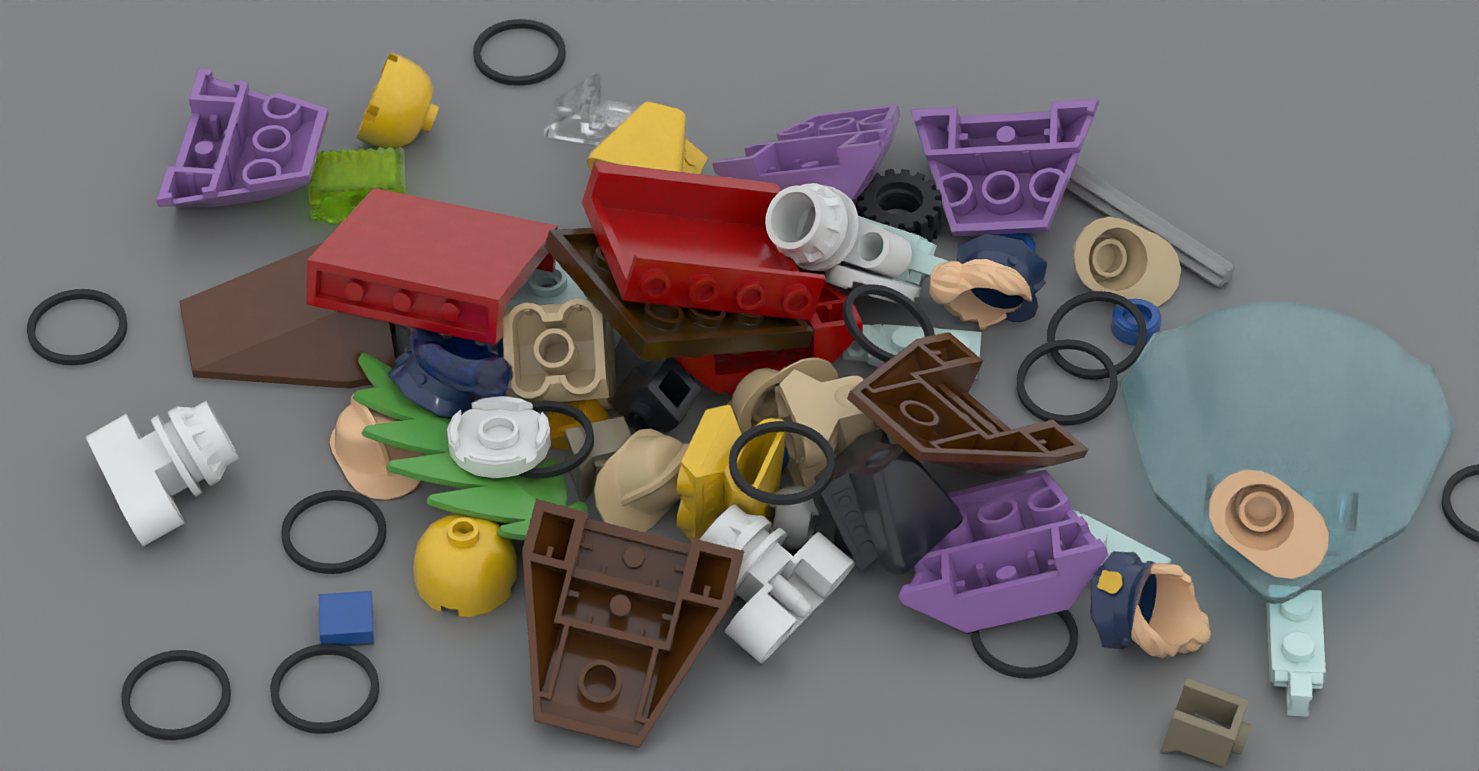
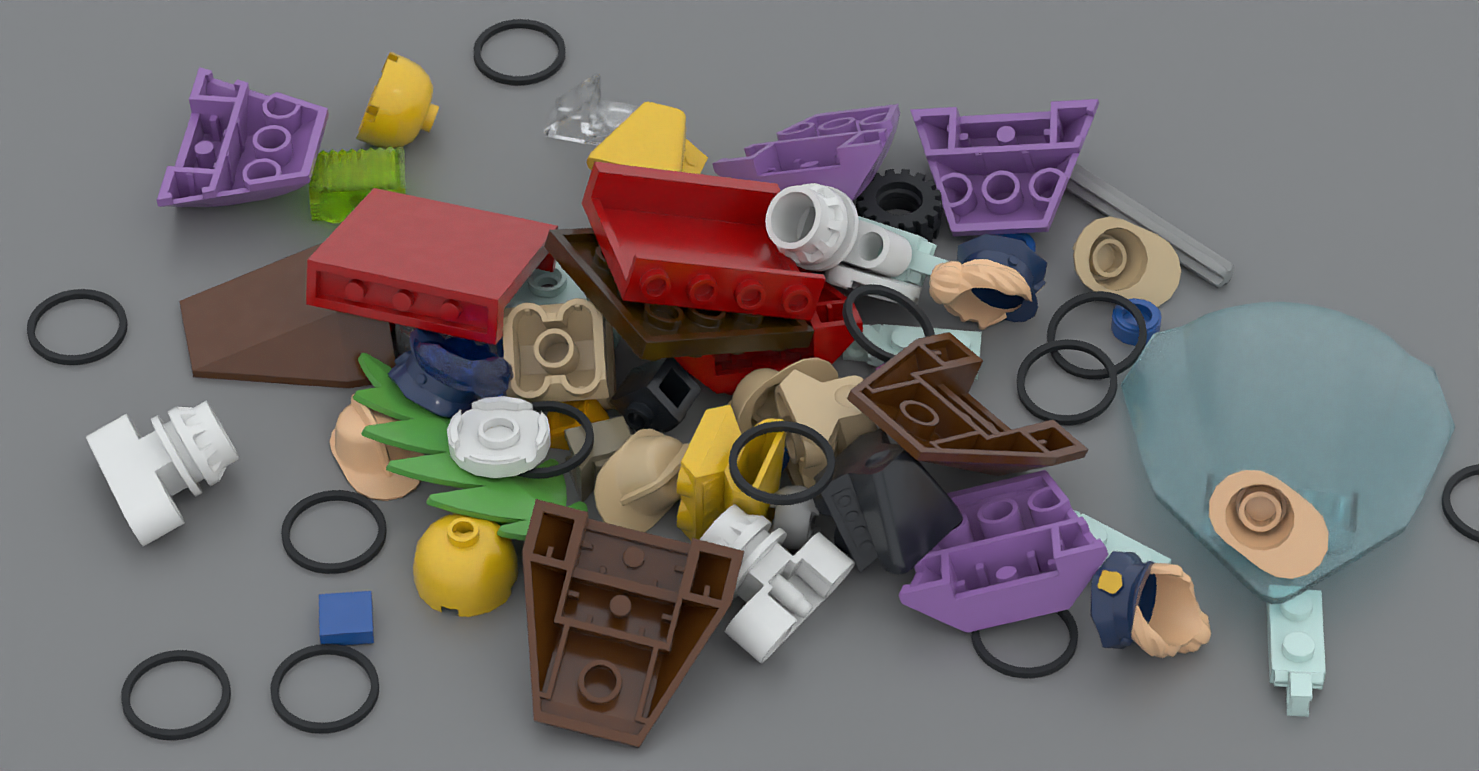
dark tan window [1160,678,1252,767] -> none

